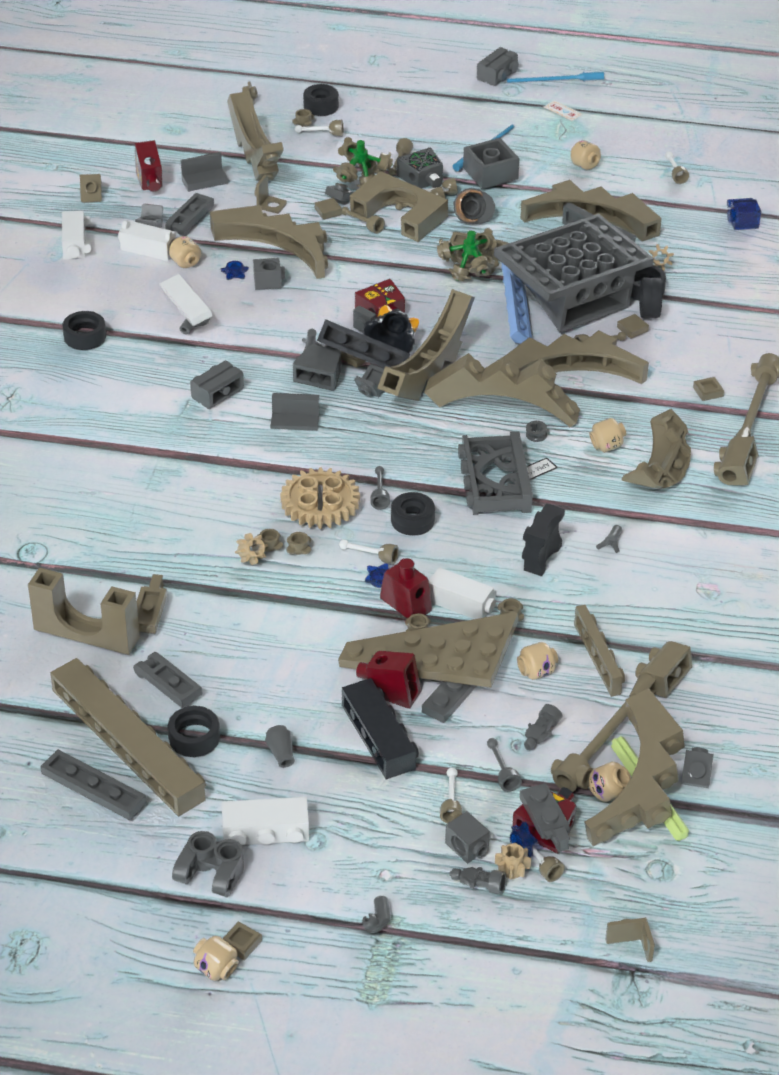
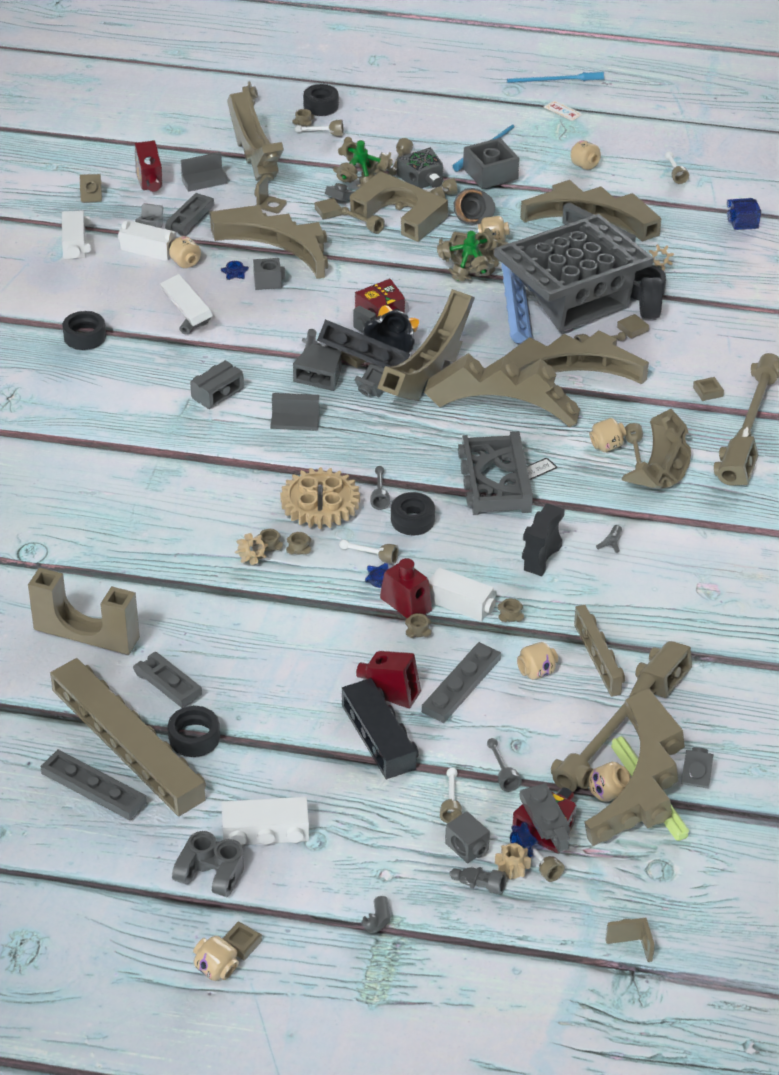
dark tan hinge [137,574,167,634] -> none
dark grey cone [265,725,295,768] -> none
dark tan wing [338,612,519,688] -> none
dark grey brick [476,47,519,86] -> none
dark grey piece [524,704,563,750] -> none
dark grey bush [526,420,547,442] -> none
none -> tan head [478,216,510,241]
none -> dark tan hinge [624,423,643,469]

